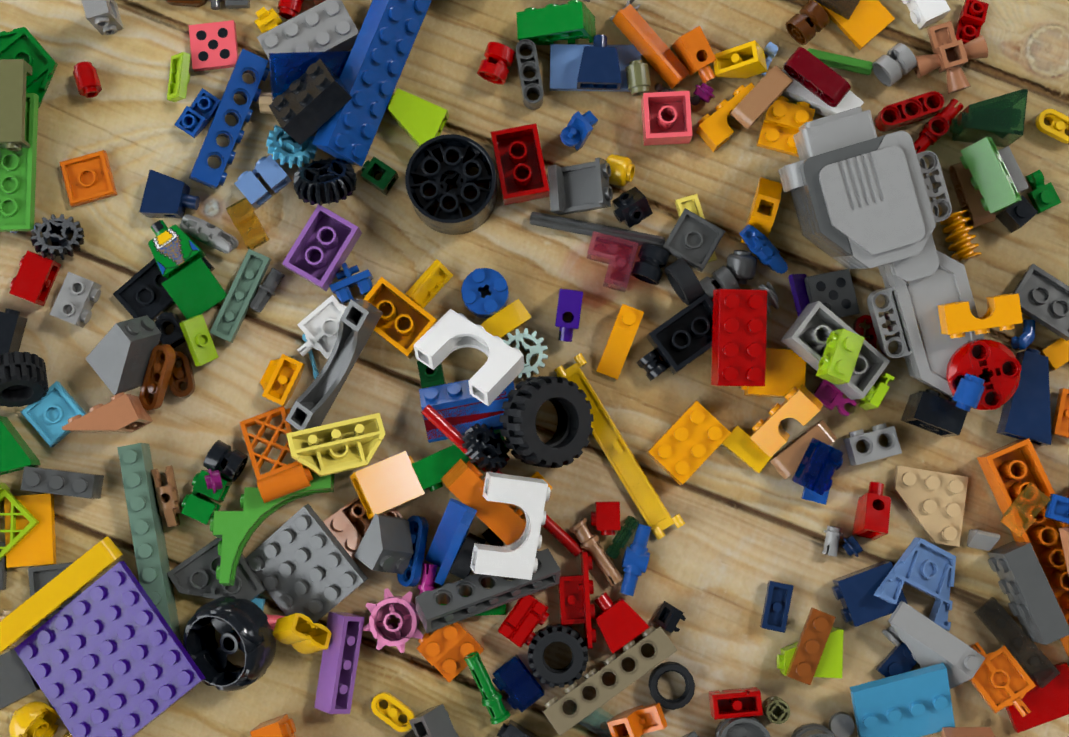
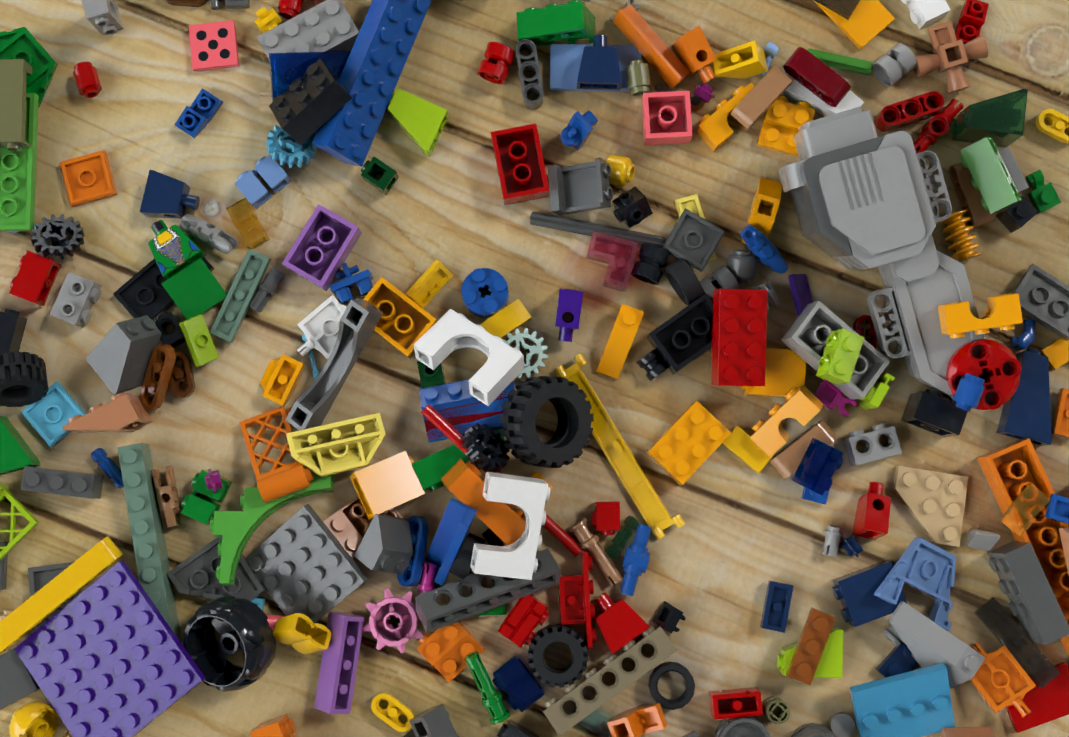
light orange tile [4,493,57,568] -> none
lime plate [167,52,191,102] -> none
blue brick [189,49,270,189] -> none
black wheel [203,440,248,482] -> none
black gear [293,158,357,206] -> none
black wheel [405,134,498,235] -> none
reddish brown wheel [785,1,830,45] -> none
dark grey tile [804,269,860,318] -> none
none -> blue axle [91,448,124,488]

